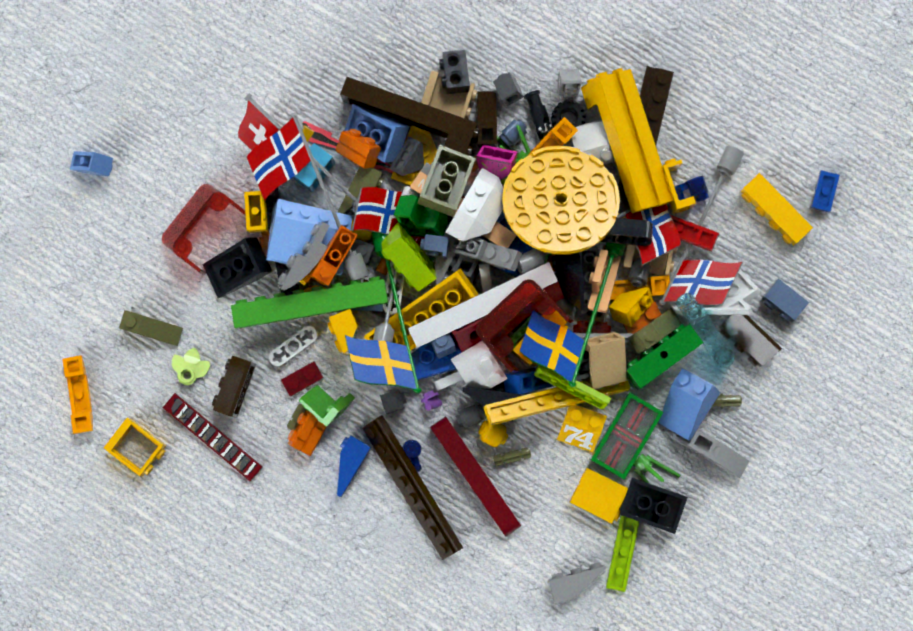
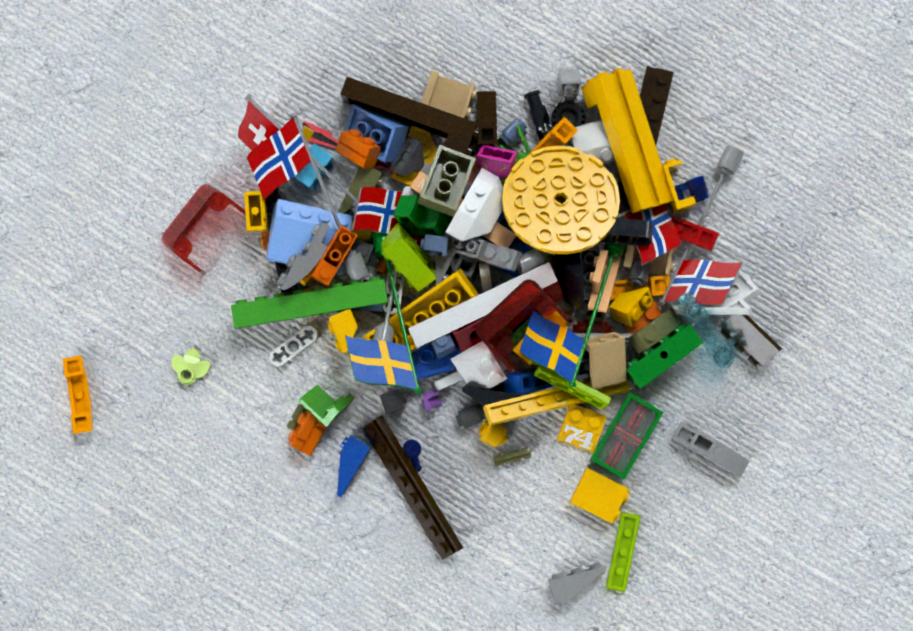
medium blue slope [70,151,113,176] -> none
yellow window [104,417,167,476] -> none
olive slope [119,310,183,346] -> none
tile [162,393,263,482] -> none
black slope [202,237,273,298] -> none
dark brown slope [212,355,256,418] -> none
dark red plate [281,361,324,397] -> none
dark red beam [430,416,521,537] -> none
black brick [439,50,470,94] -> none
dark grey brick [493,72,524,106] -> none
black slope [620,478,688,534] -> none
bright green plant [633,453,680,484] -> none
medium blue slope [658,368,721,441] -> none
olive axle [712,393,742,409] -> none
yellow brick [740,173,813,246] -> none
sand blue brick [762,279,809,322] -> none
blue plate [811,170,840,213] -> none

